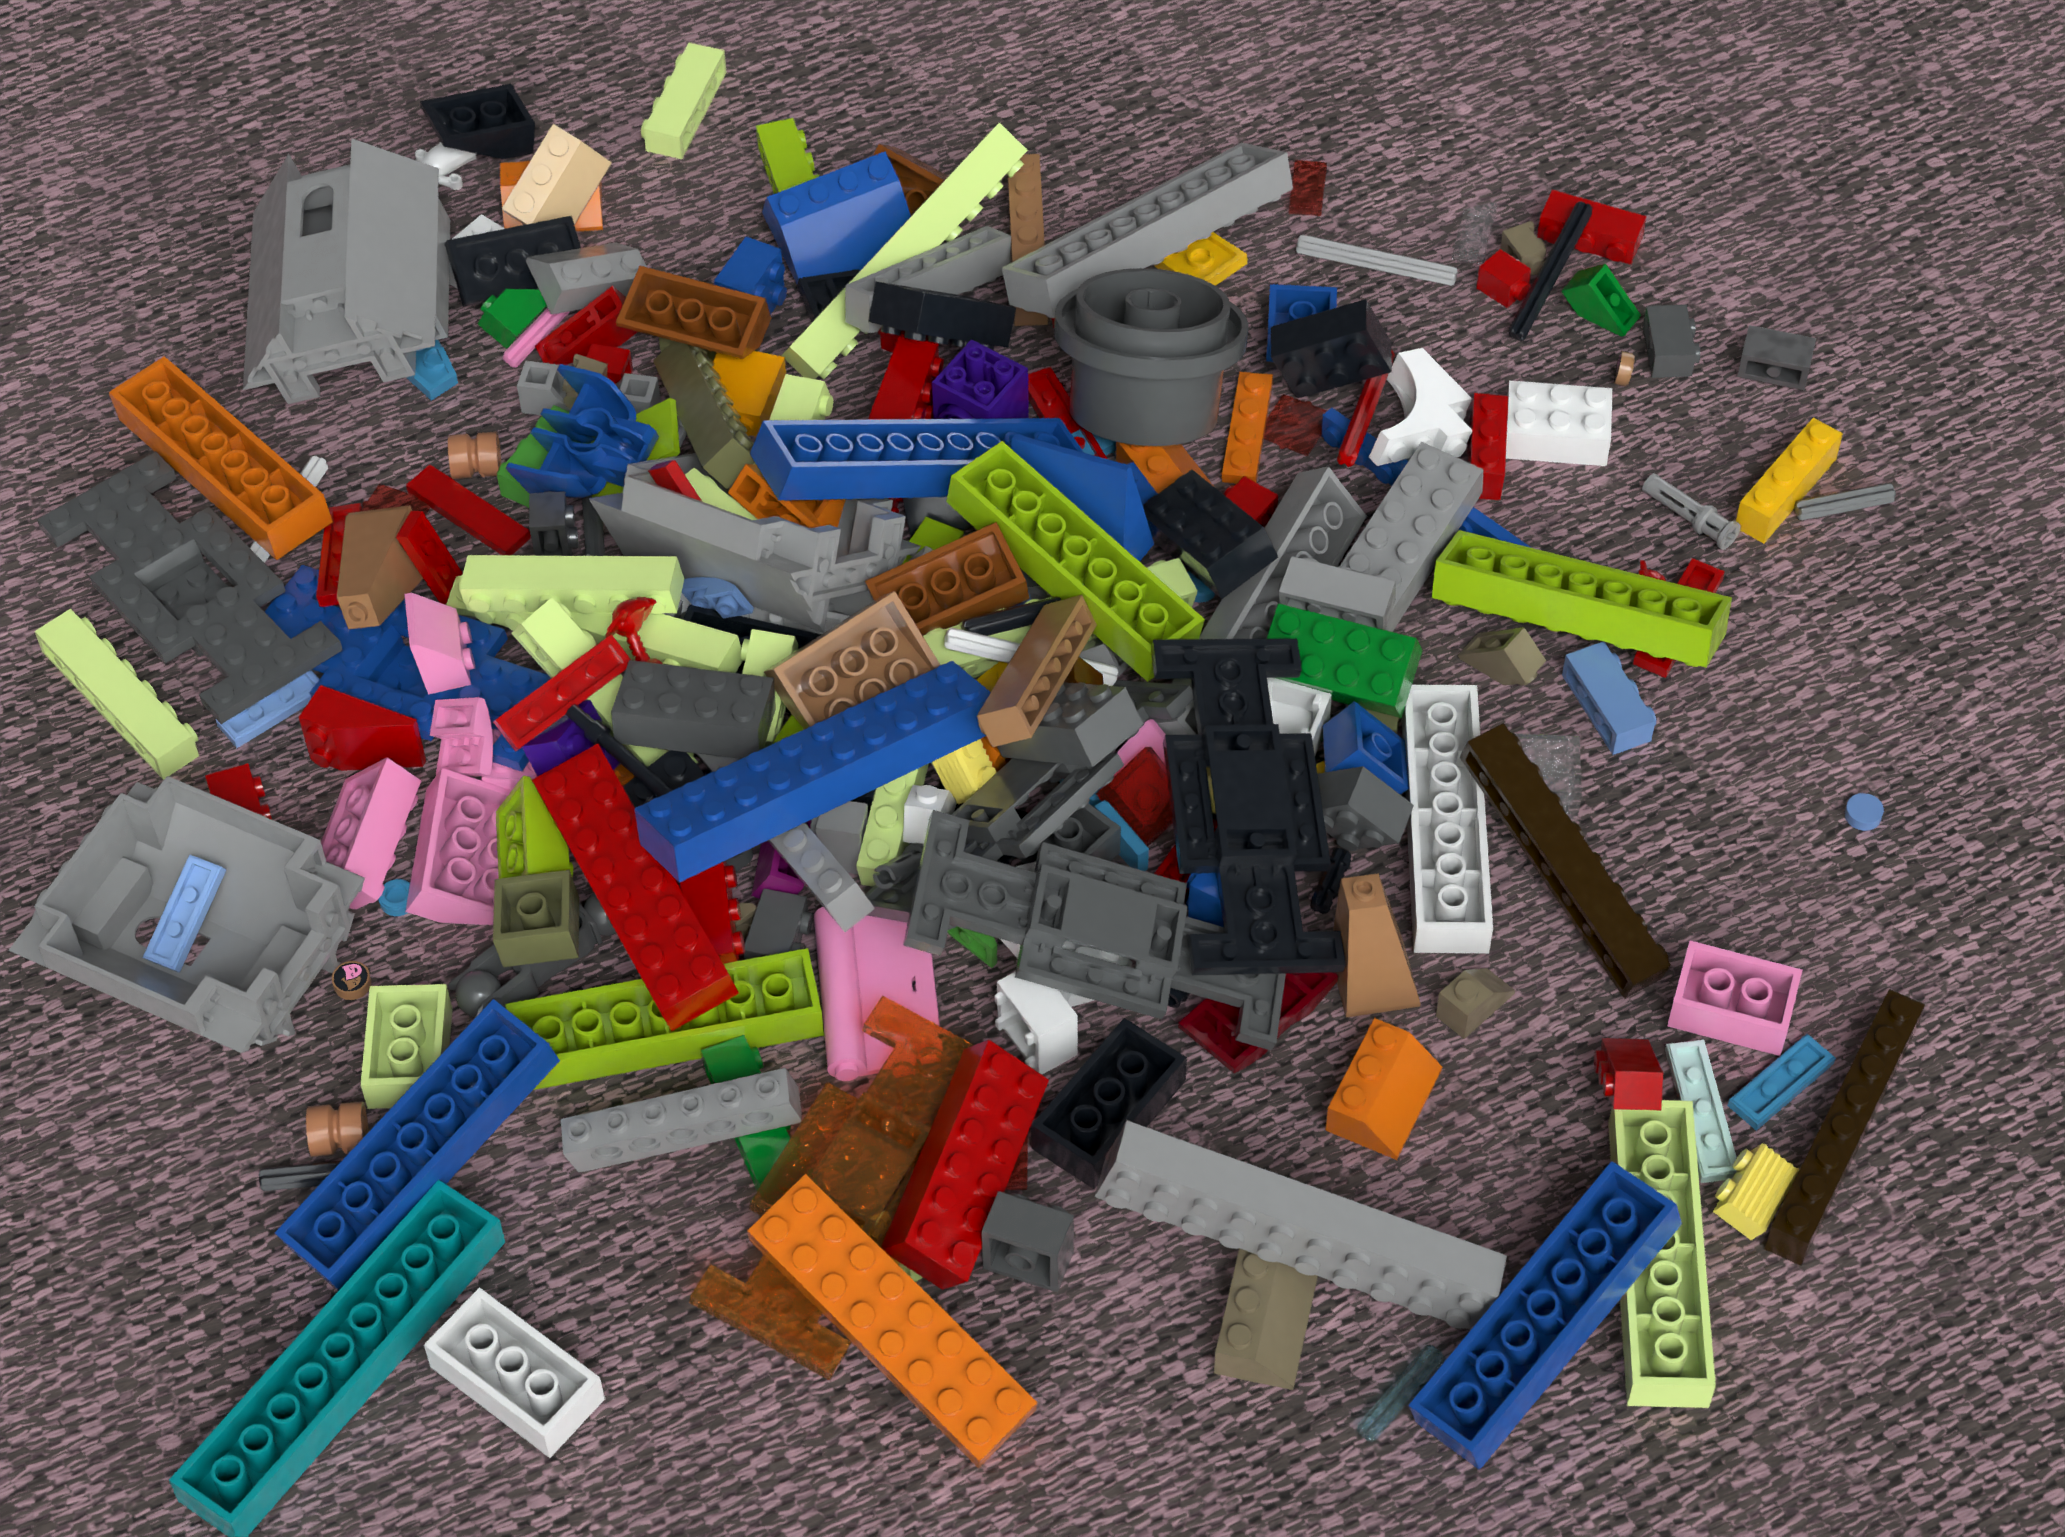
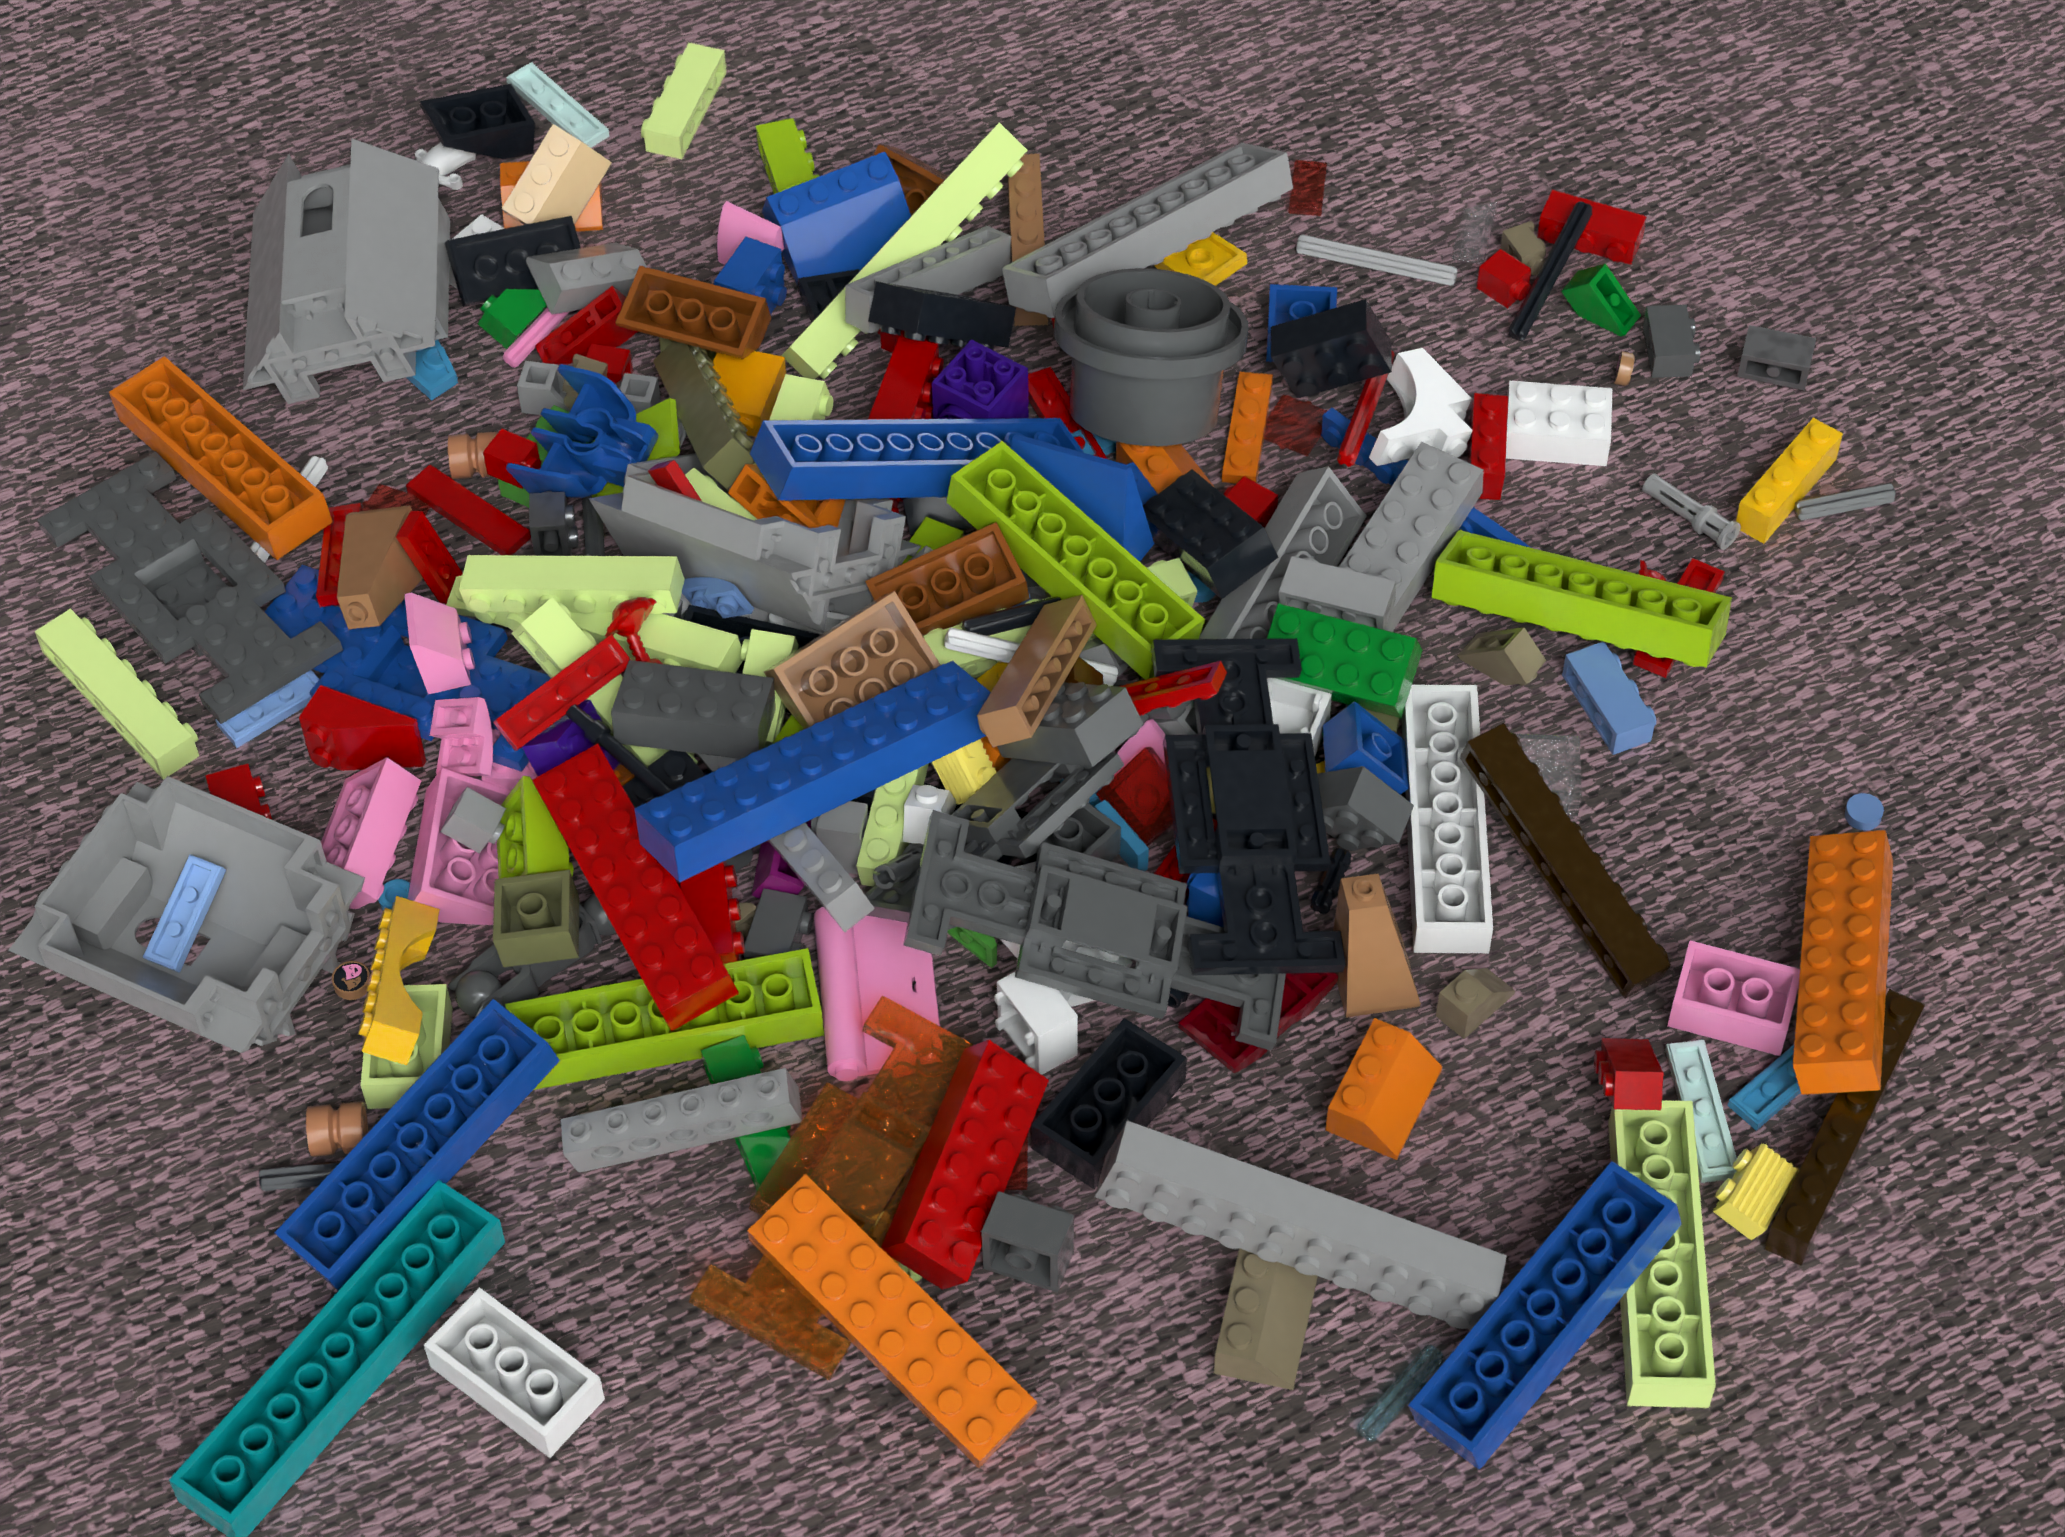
none -> yellow arch [358,896,440,1065]
none -> light grey brick [440,787,506,853]
none -> red brick [483,428,541,489]
none -> light aqua tile [506,62,610,148]
none -> bright pink slope [717,201,784,265]
none -> red plate [1118,661,1227,716]
none -> orange brick [1793,830,1893,1095]

